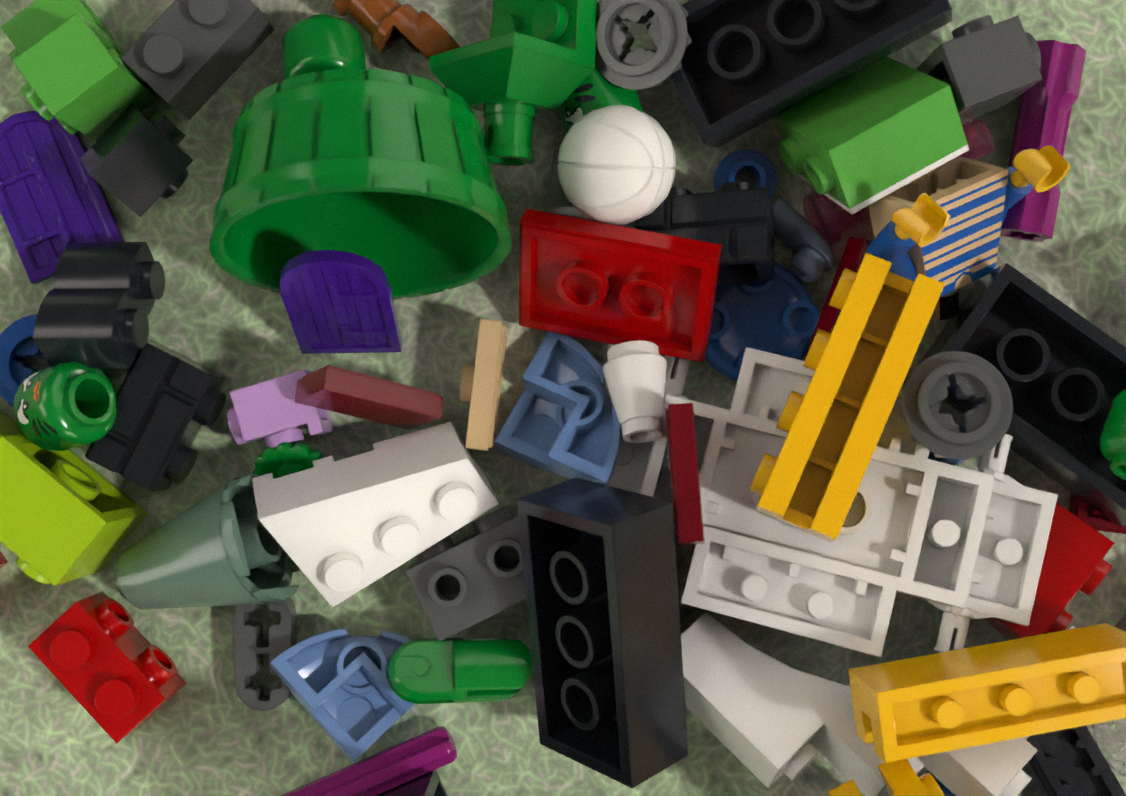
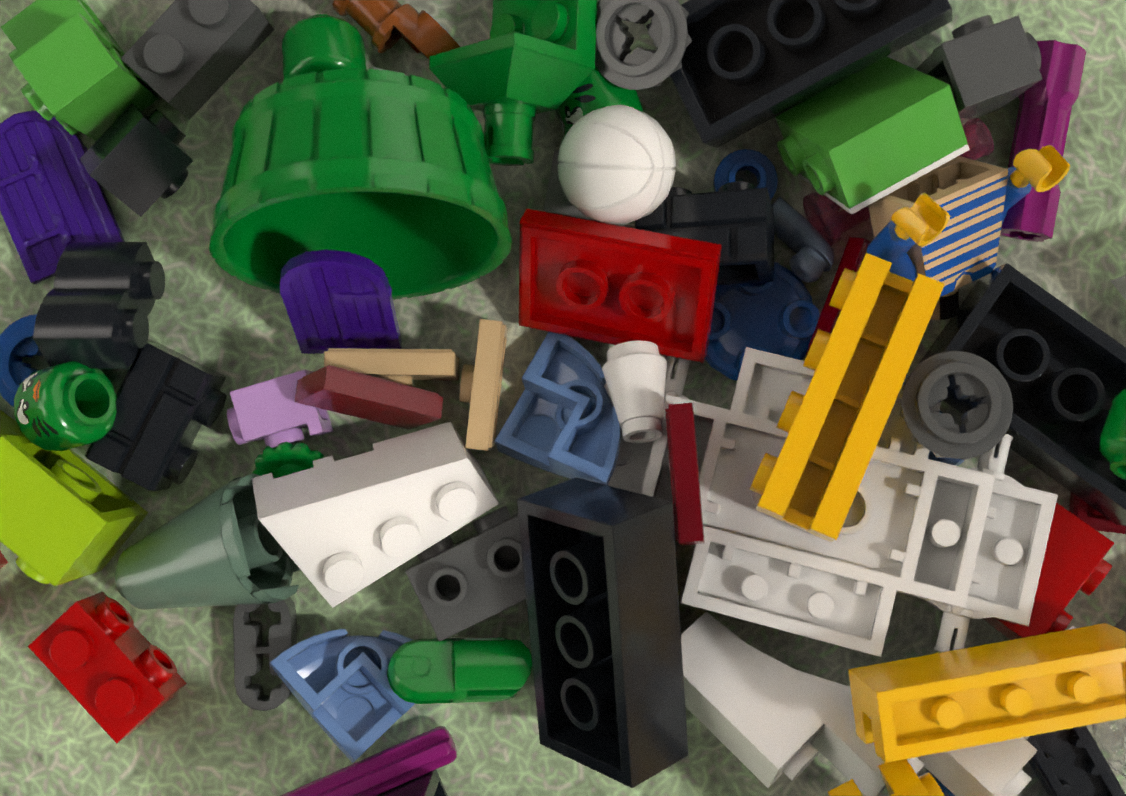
none -> tan plate [324,348,459,386]

